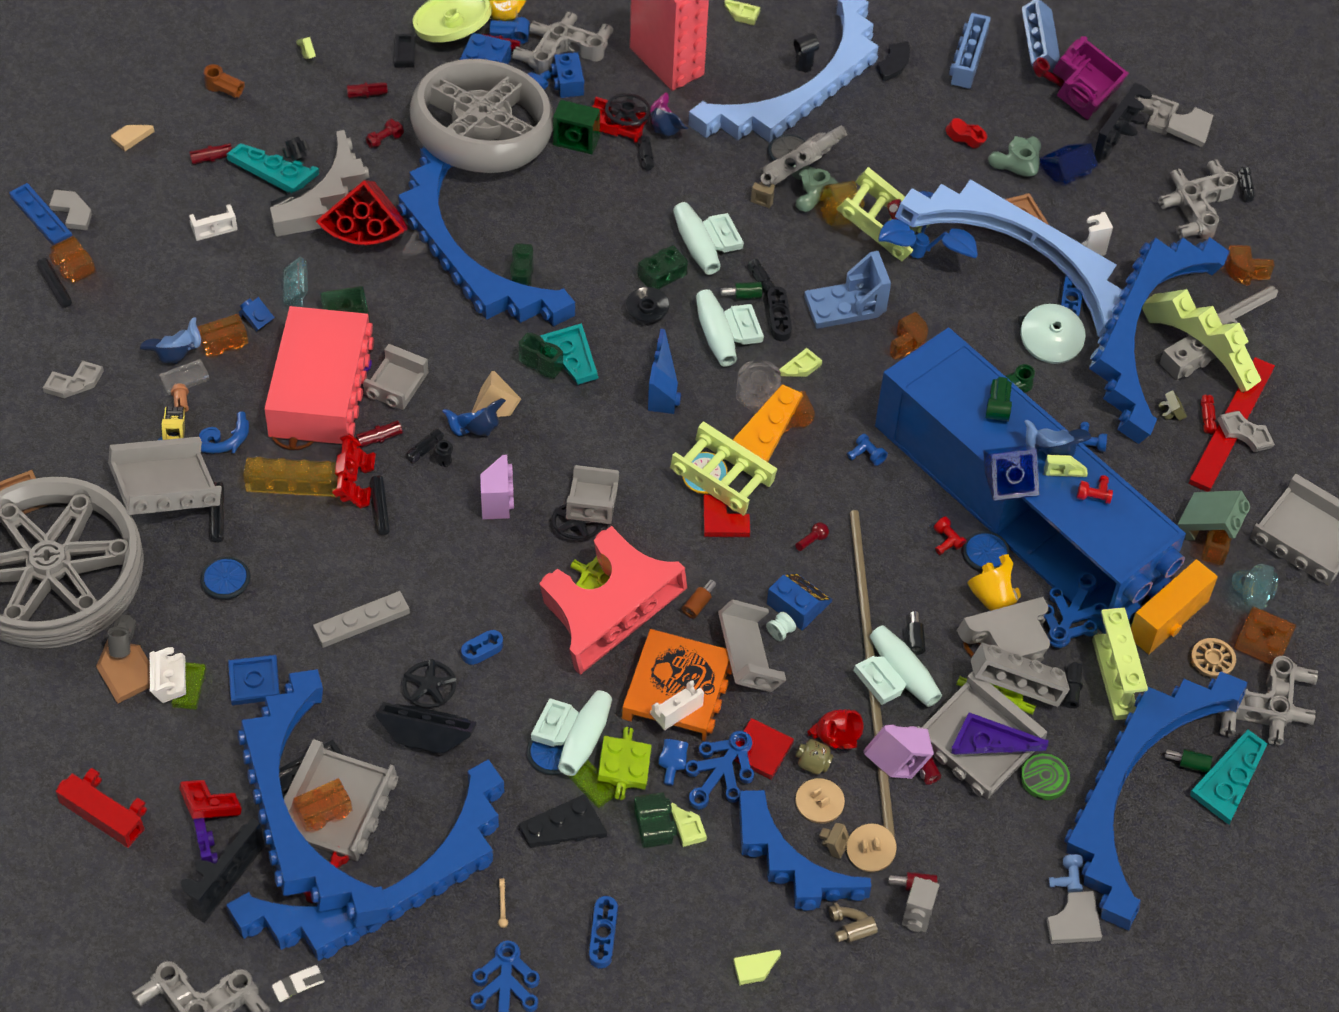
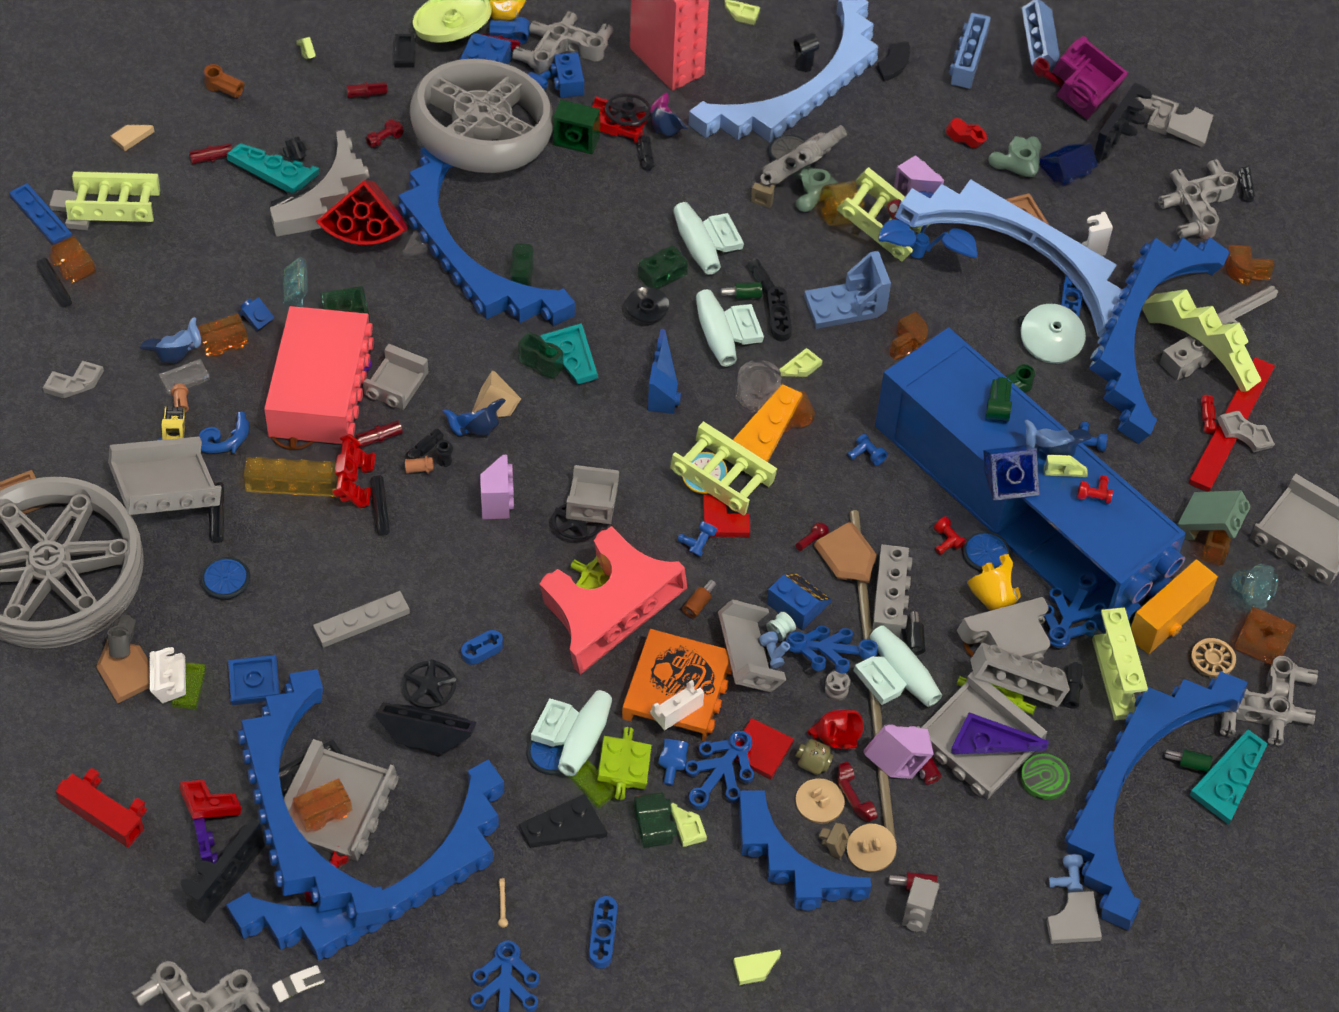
white hinge [189,204,238,241] -> none
dark tan plant [828,902,878,943] -> none
olive tile [1159,390,1187,421] -> none
none -> yellowish green fence [65,172,160,222]
none -> nougat pin [405,455,434,473]
none -> blue piece [678,521,718,557]
none -> medium blue piece [759,632,790,669]
none -> blue plant [785,626,878,673]
none -> medium nougat tile [814,522,877,583]
none -> light grey wheel [825,671,850,701]
none -> dark red bar [838,761,877,822]
none -> light grey brick [872,544,912,638]
none -> lavender slope [894,155,944,197]

